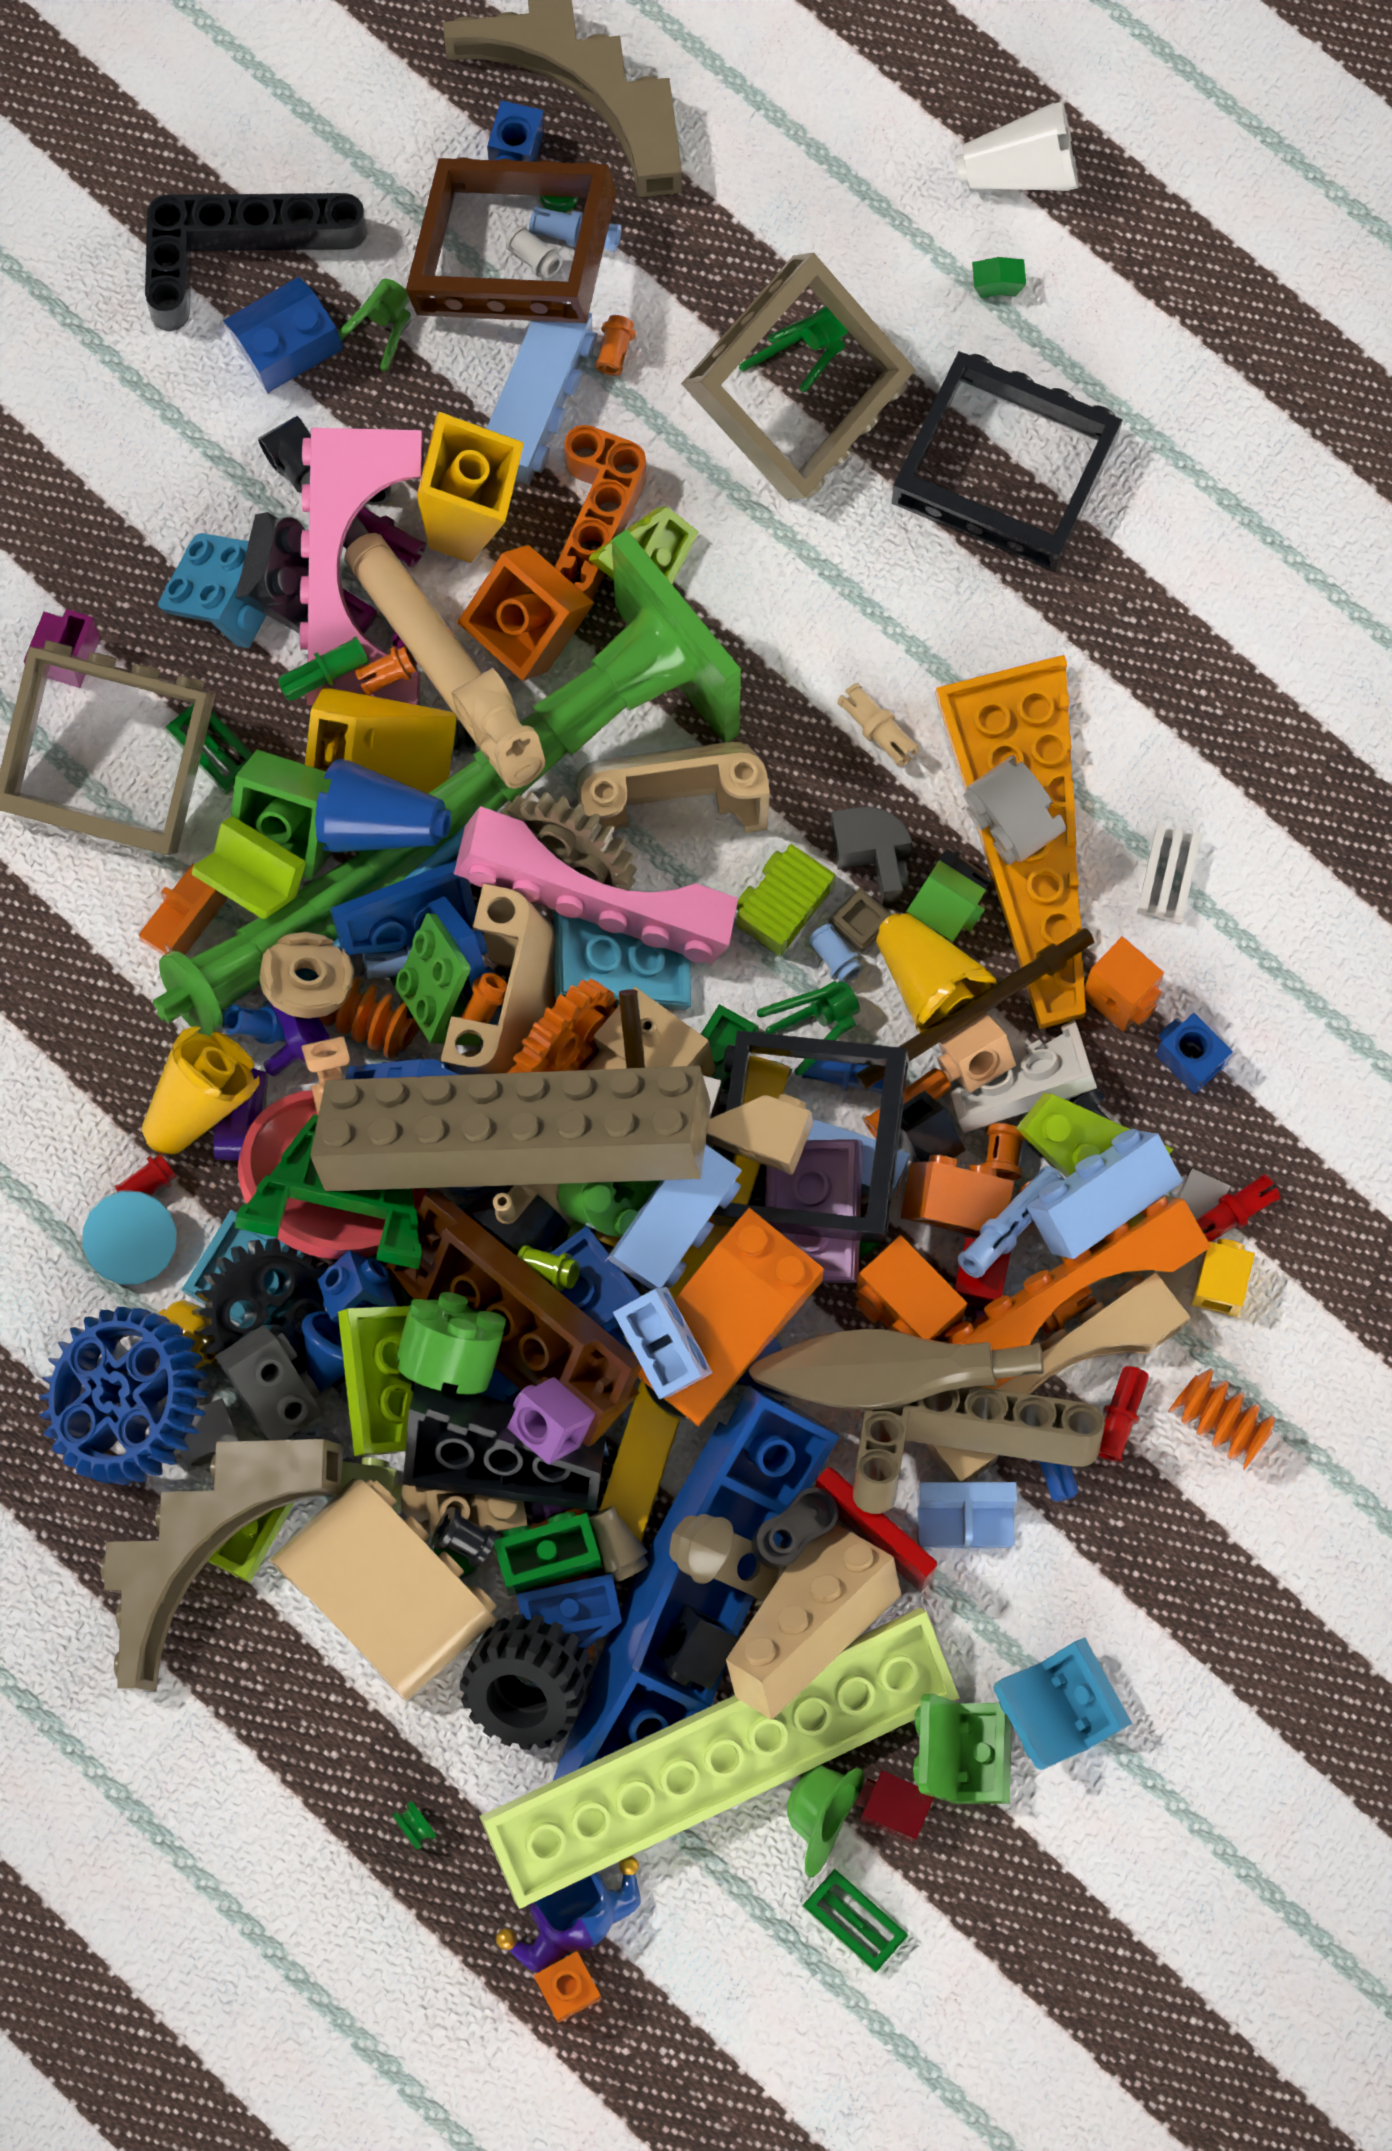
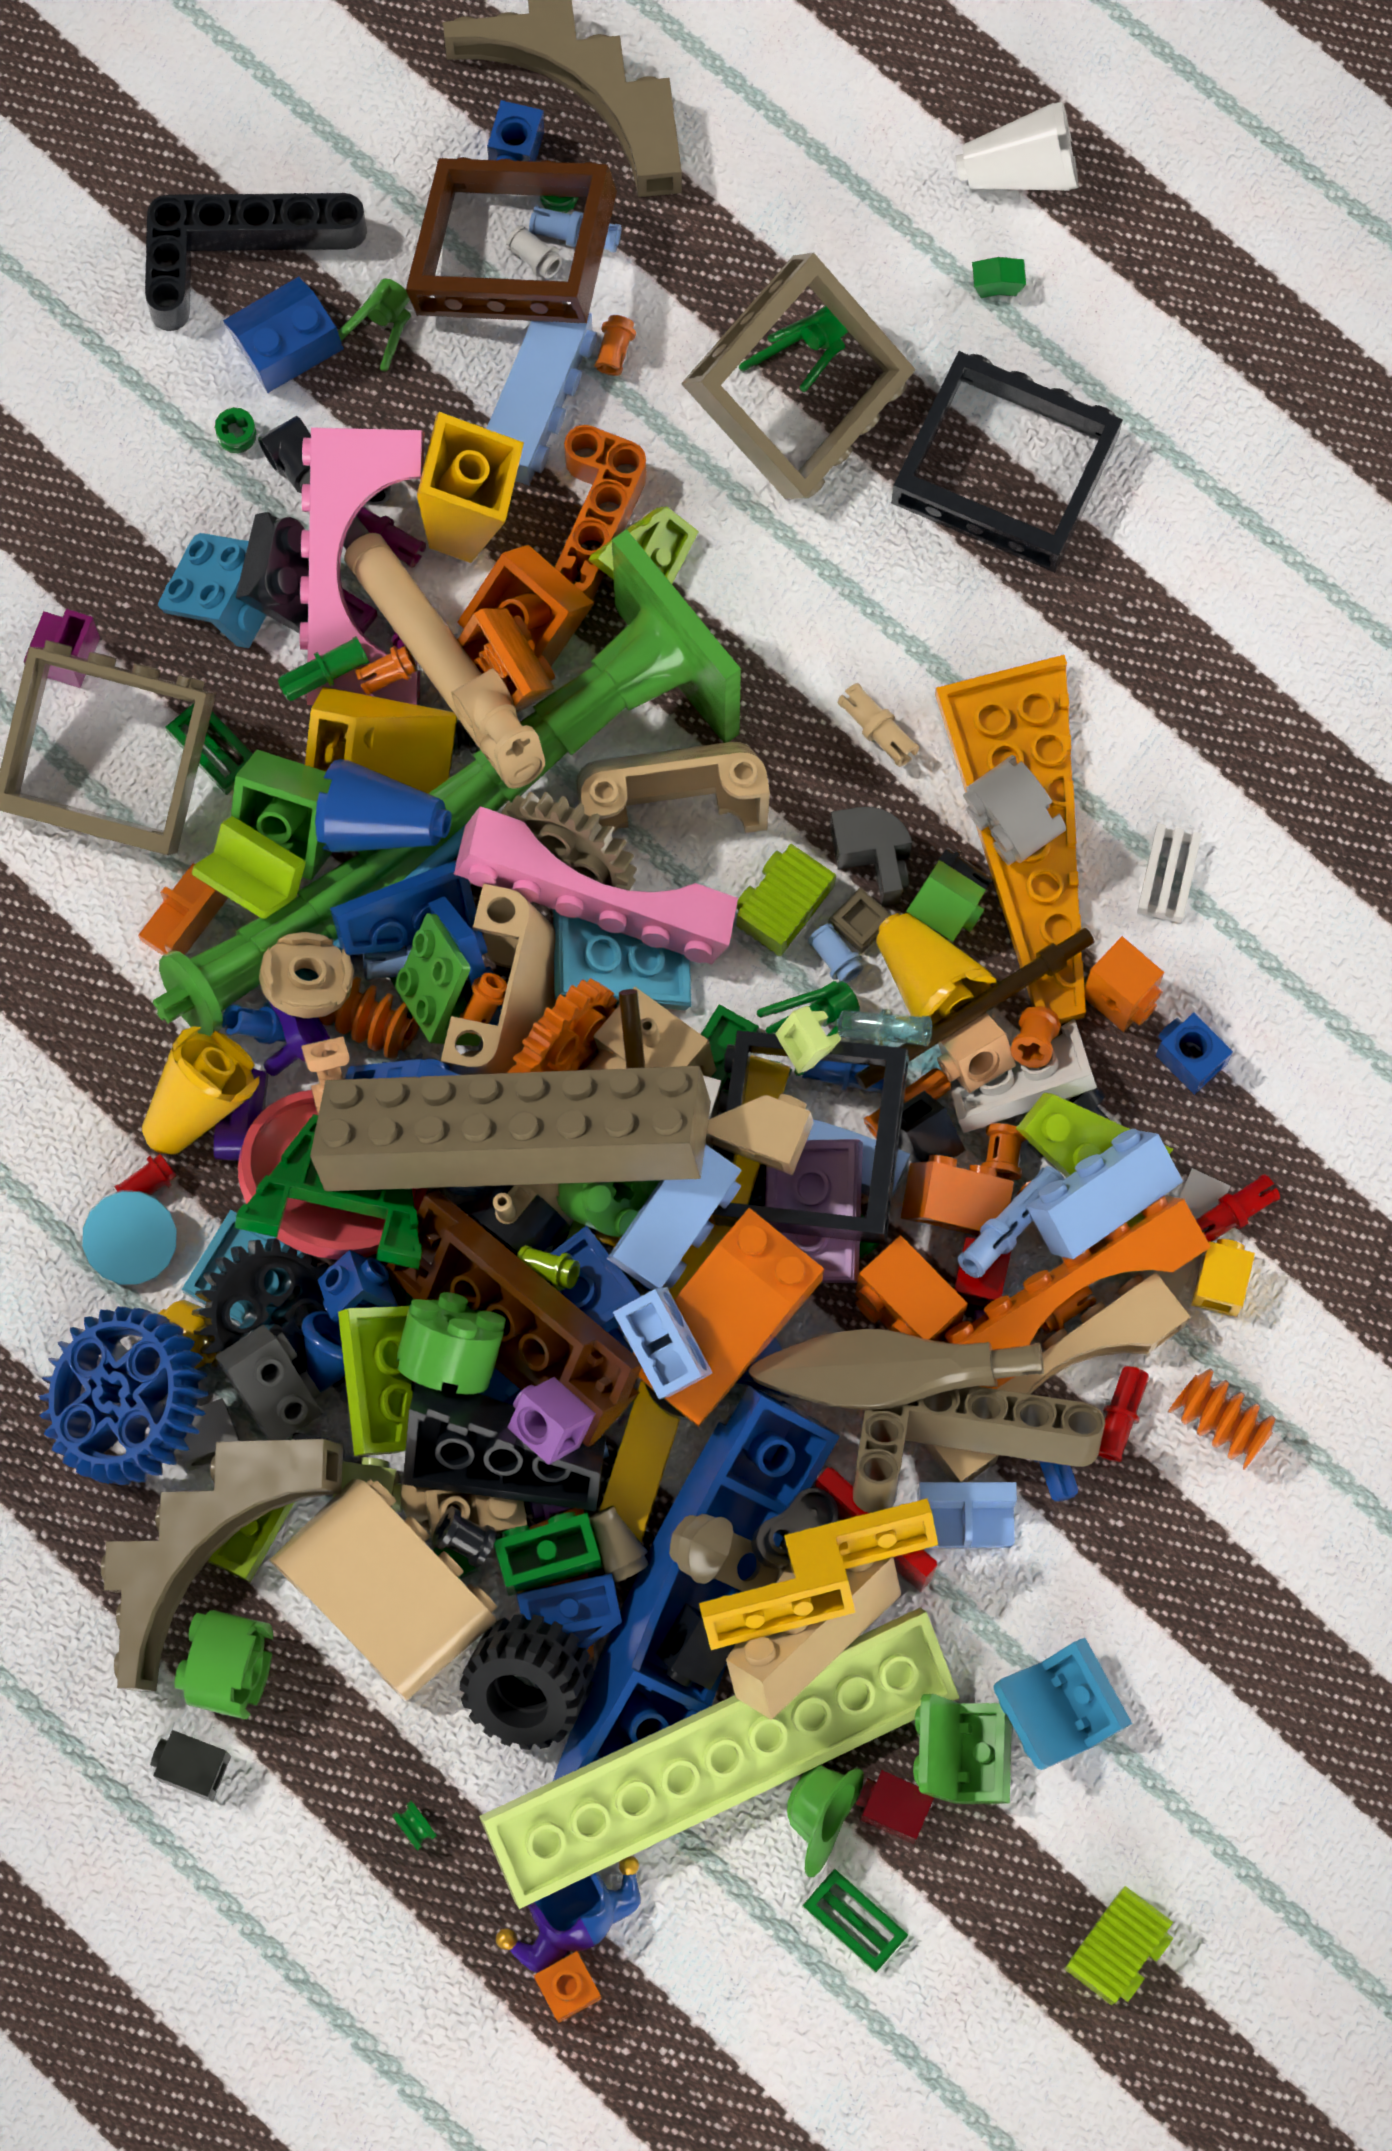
none -> pearl dark grey brick [150,1730,232,1802]
none -> bright green brick [175,1610,273,1719]
none -> green bush [214,407,257,454]
none -> orange slope [457,608,555,713]
none -> yellow bracket [699,1498,938,1650]
none -> yellowish green tile [775,1006,841,1074]
none -> clear light blue axle [837,1009,932,1046]
none -> orange bush [1010,1006,1061,1068]
none -> lime brick [1064,1886,1173,2005]

